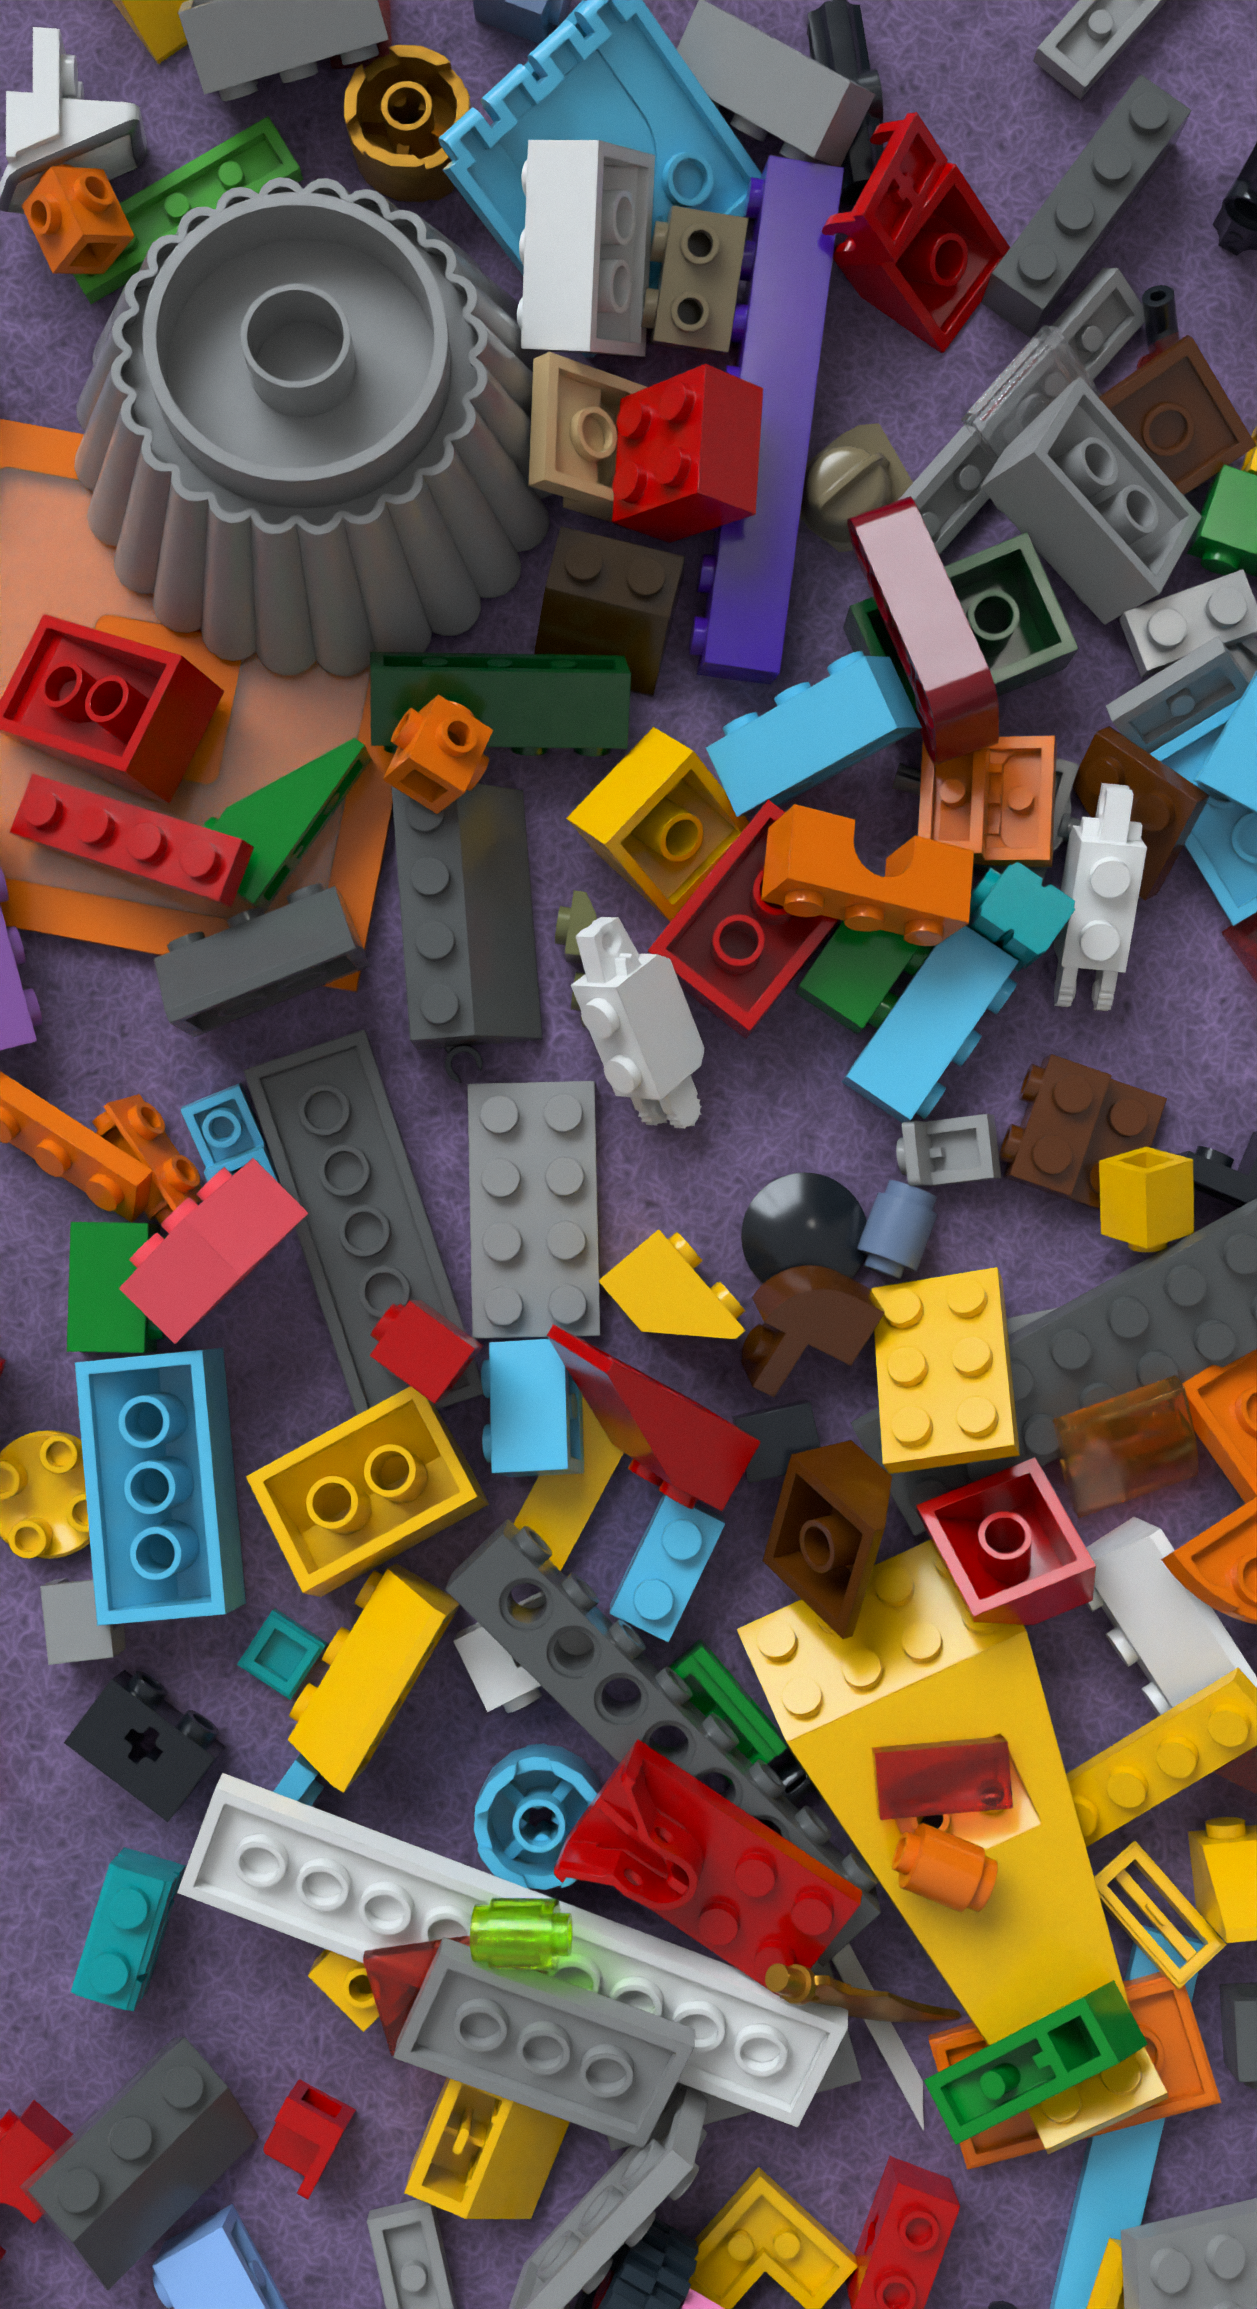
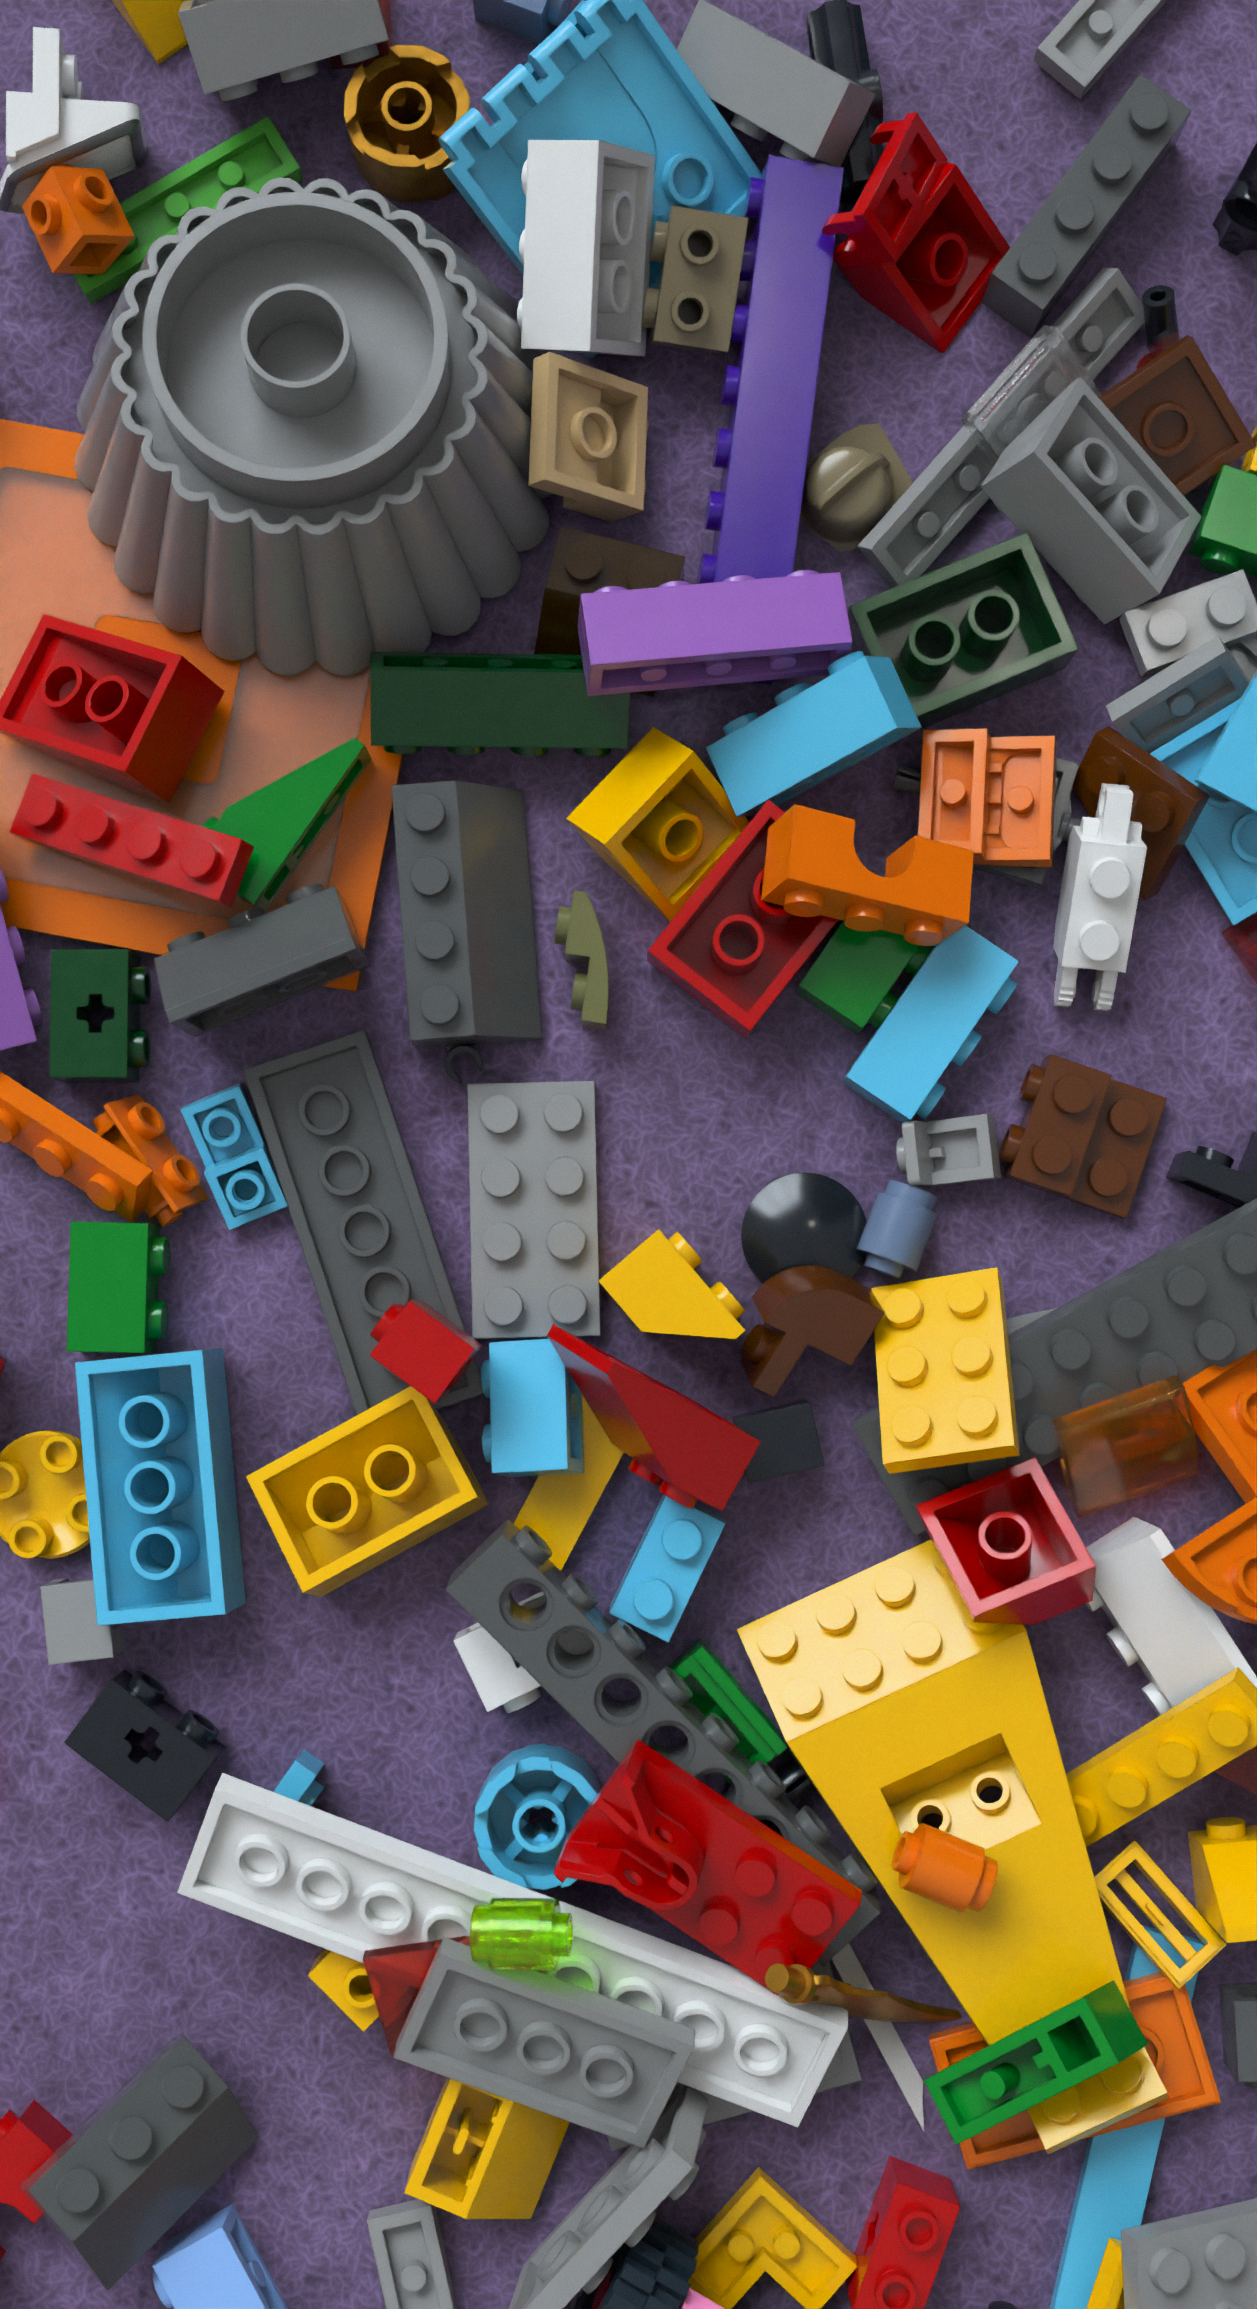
teal brick [71,1847,186,2011] -> none
coral brick [119,1158,308,1344] -> none
teal tile [237,1608,328,1700] -> none
red panel [263,2079,356,2200] -> none
yellow slope [288,1563,460,1793] -> none
orange brick [382,694,493,814] -> none
white hinge [571,917,705,1129] -> none
red brick [612,364,763,543] -> none
reddish brown slope [762,1440,892,1639] -> none
beam [847,496,999,765] -> none
clear red tile [872,1736,1013,1820] -> none
teal brick [966,862,1075,972] -> none
yellow brick [1099,1147,1194,1252] -> none
none -> dark green brick [50,949,151,1083]
none -> medium lavender brick [577,570,853,696]

